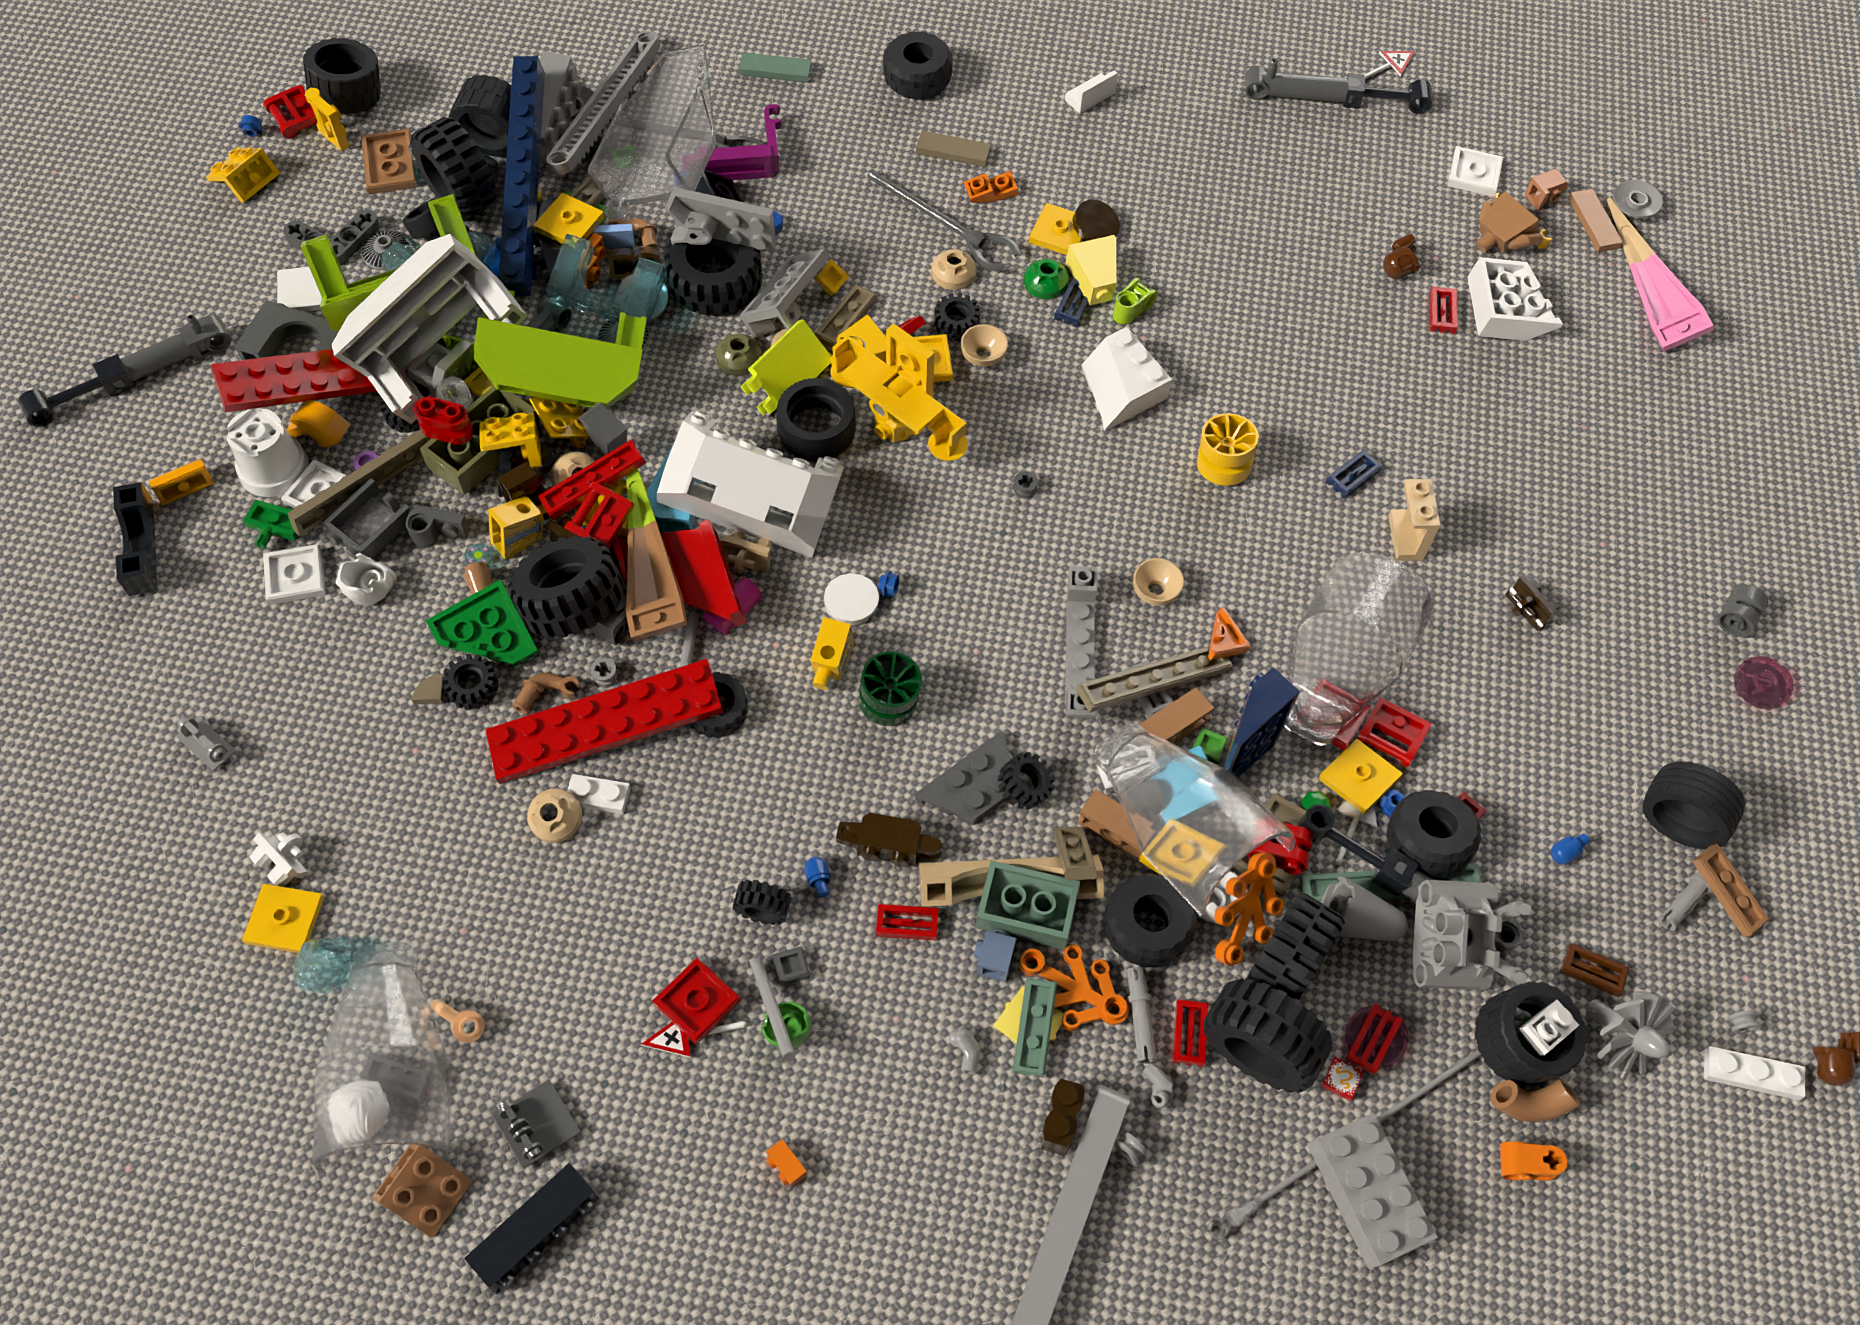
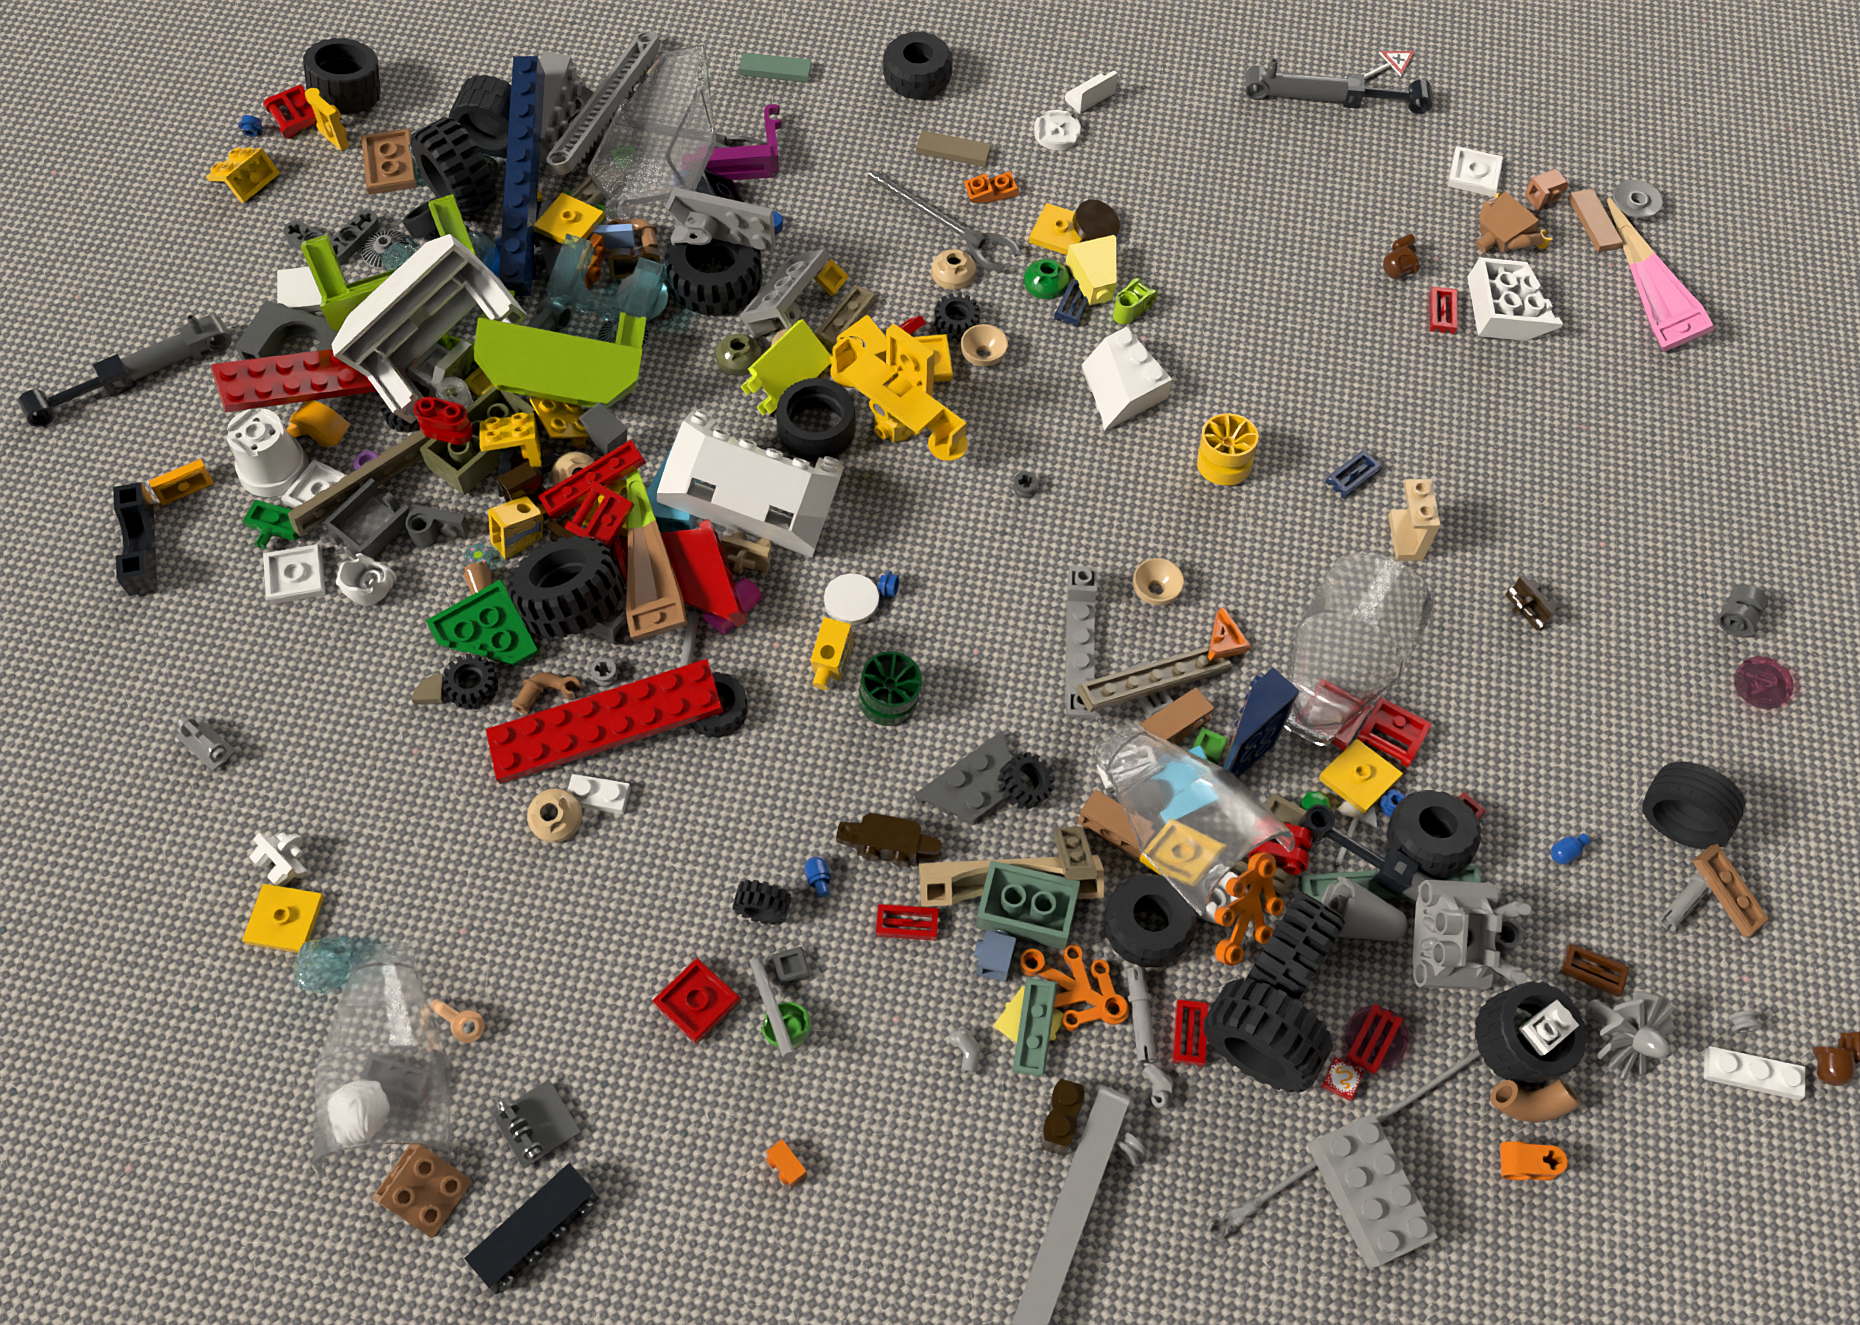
piece [640,1021,747,1058] -> none
none -> white tile [1034,110,1081,150]

